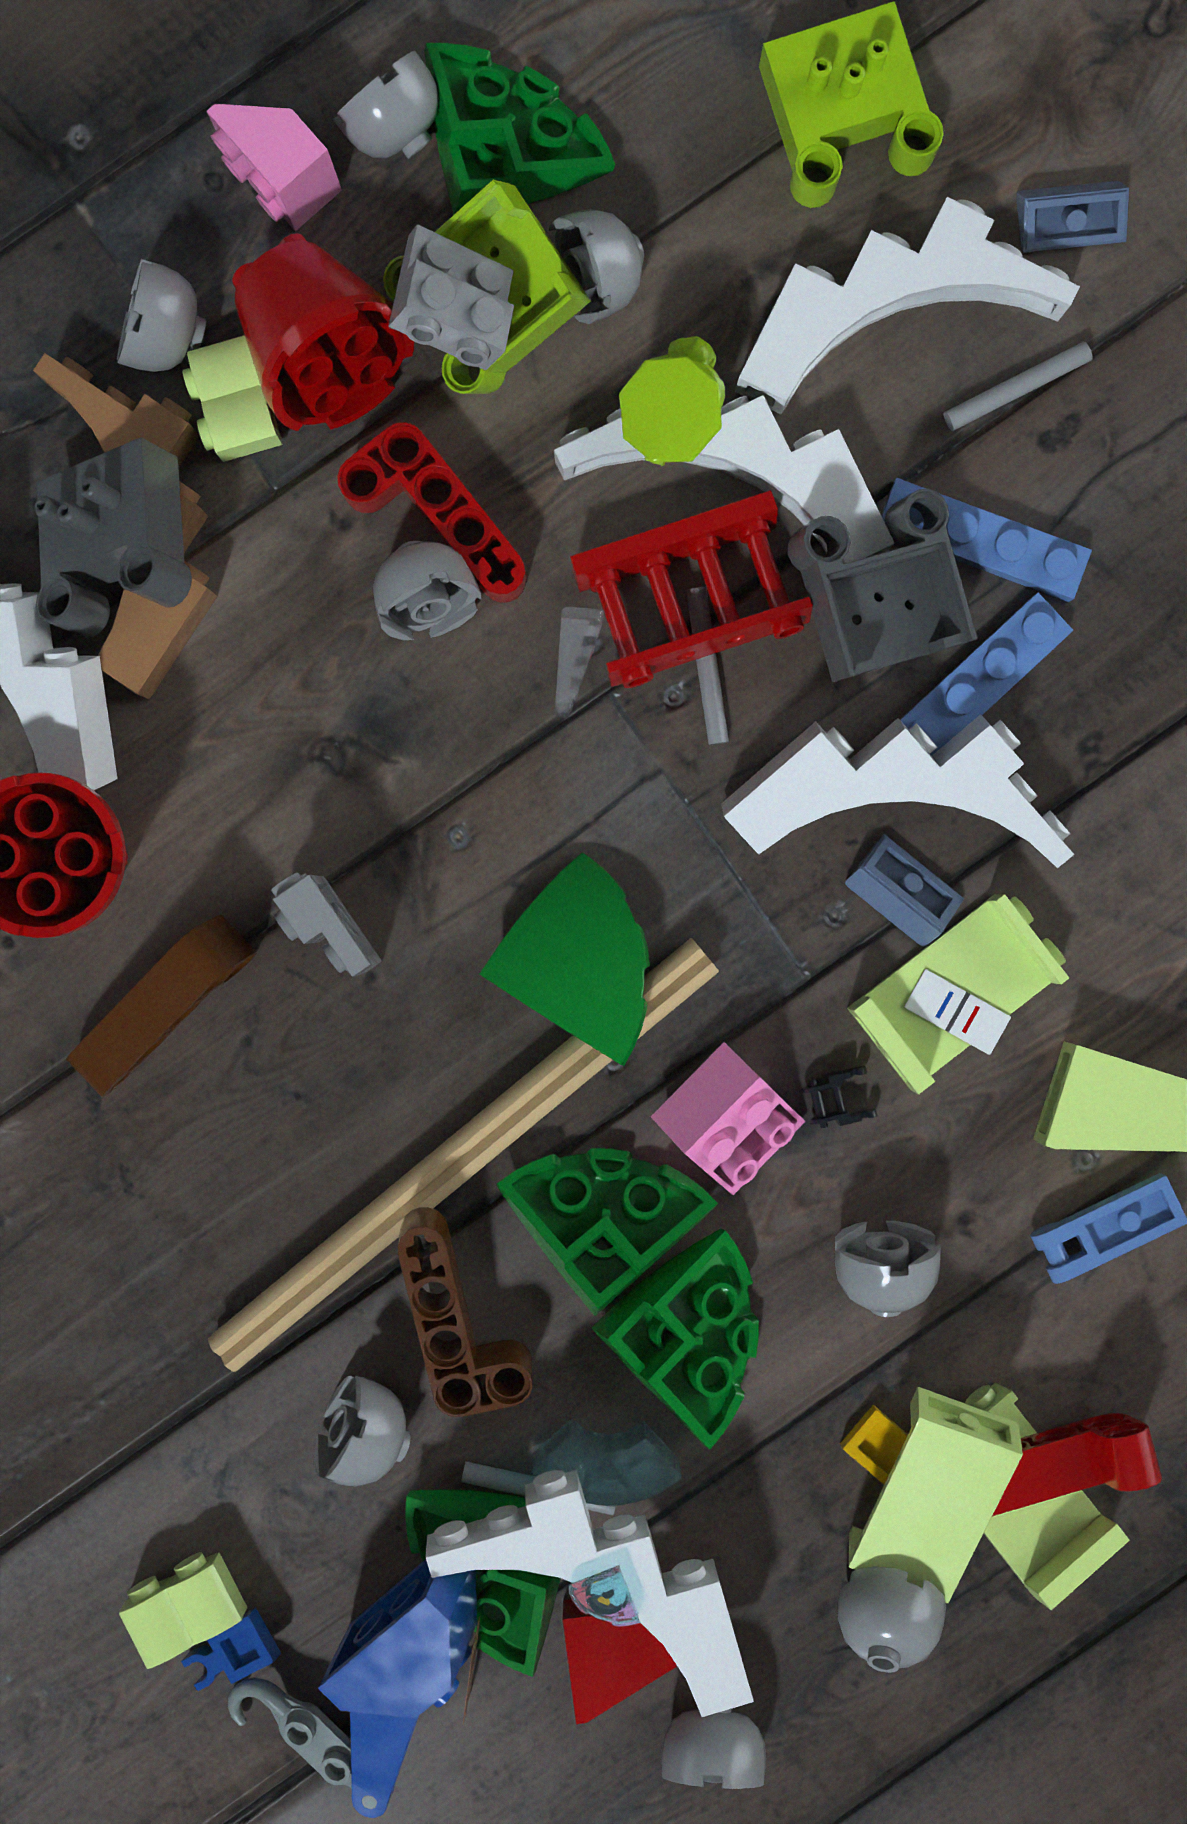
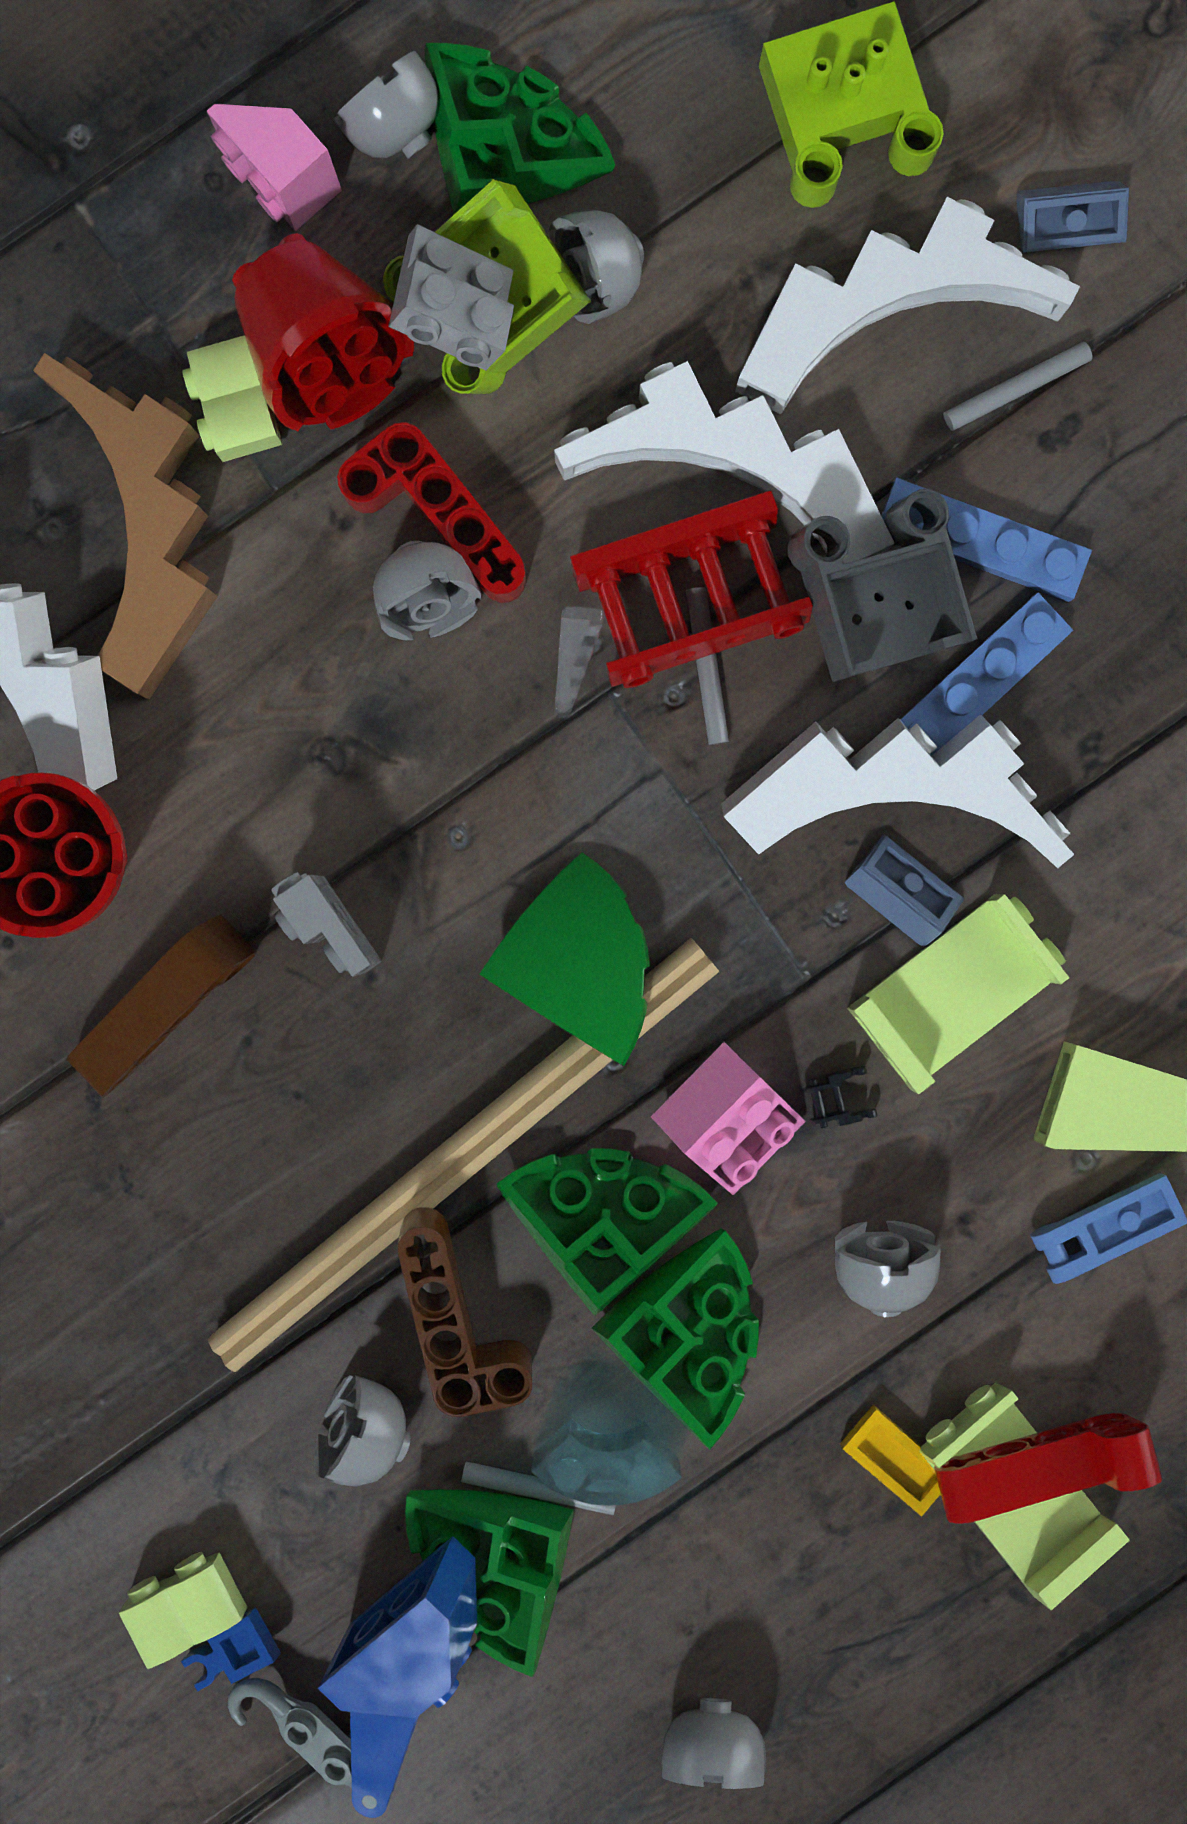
dark grey piece [35,437,192,638] -> none
light grey cylinder [117,259,206,372] -> none
white arch [426,1470,754,1717] -> none
nougat sticker [463,1615,481,1724] -> none
red slope [562,1596,677,1724] -> none
clear light blue tile [568,1565,640,1627] -> none
lime piece [619,336,725,466] -> none
light grey cylinder [838,1566,946,1673] -> none
yellowish green panel [849,1387,1023,1603] -> none
white sticker [904,969,1011,1055] -> none

